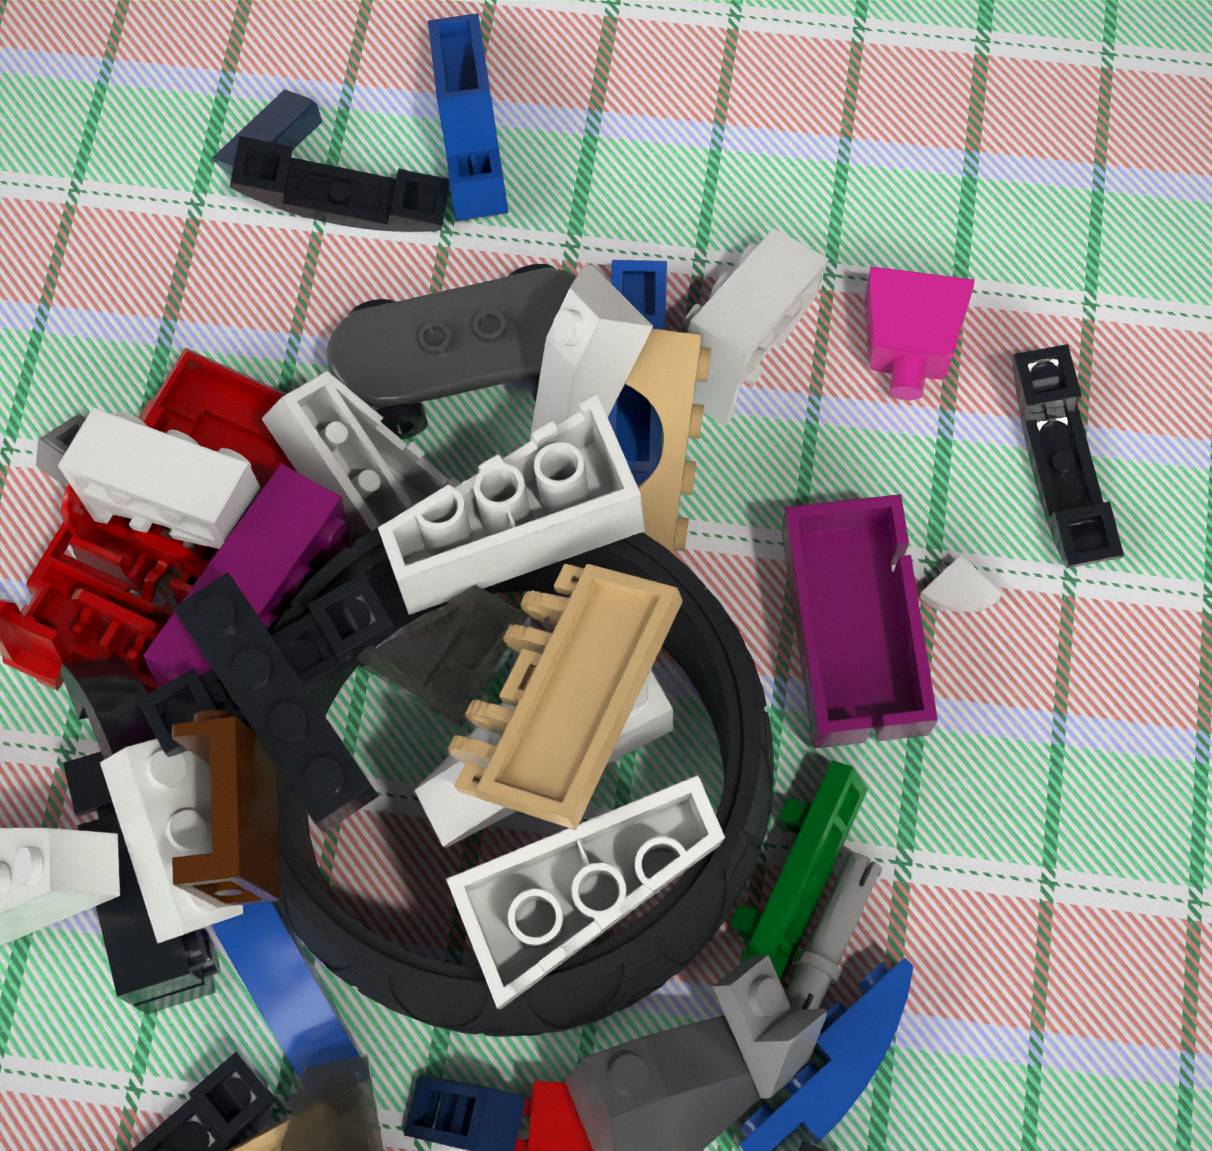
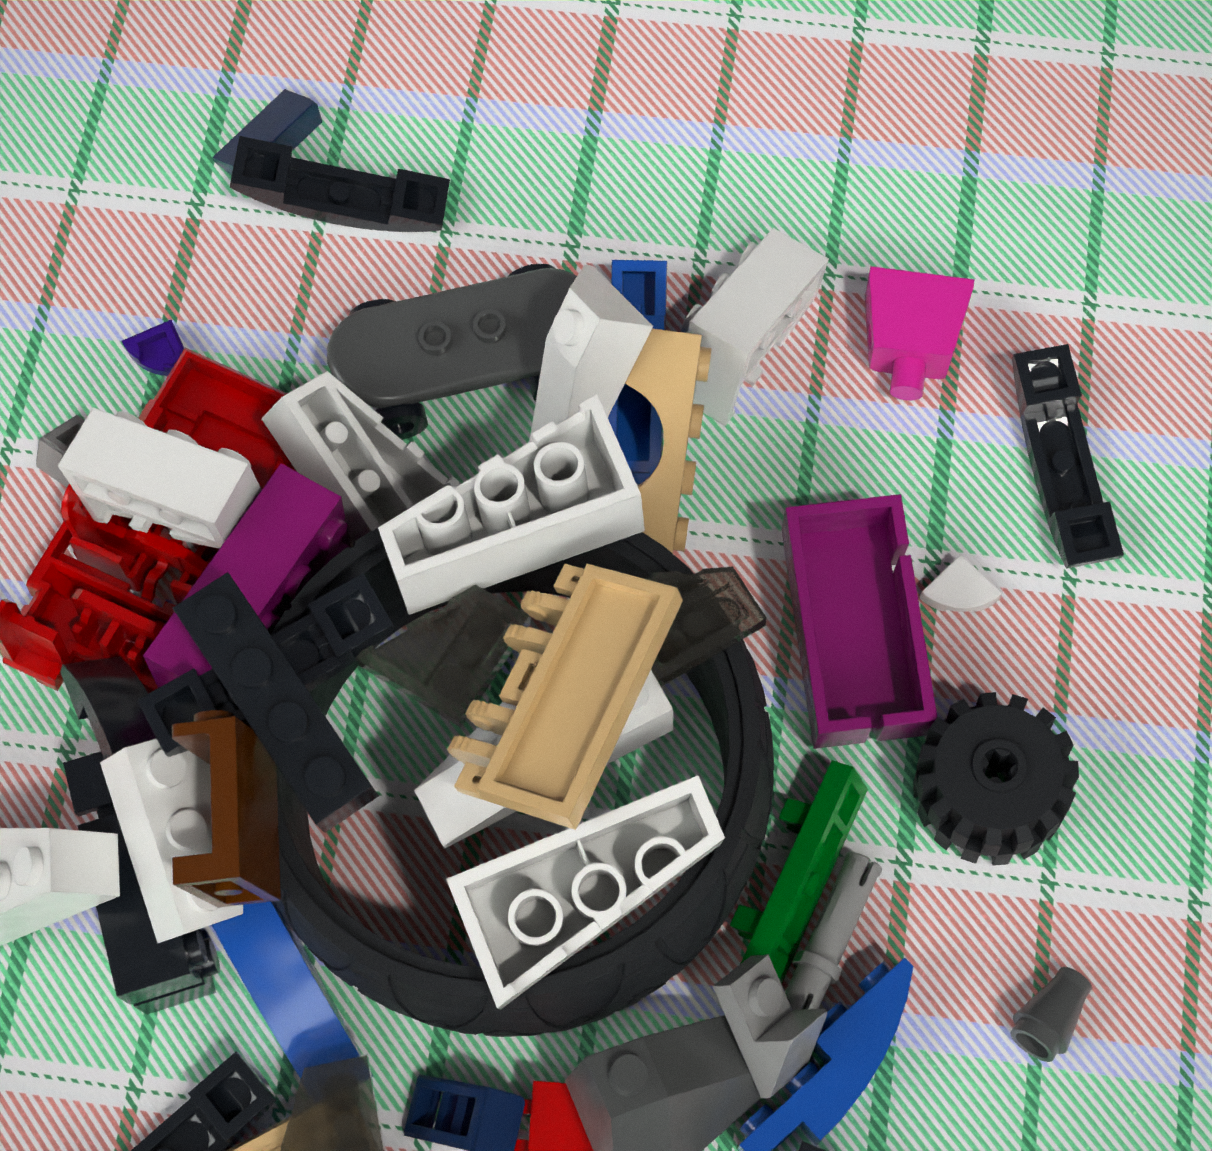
blue slope [428,13,509,221] -> none
none -> dark purple tile [122,320,185,376]
none -> clear smoke wing [647,566,767,687]
none -> black wheel [913,692,1079,866]
none -> dark grey cone [1010,967,1092,1062]

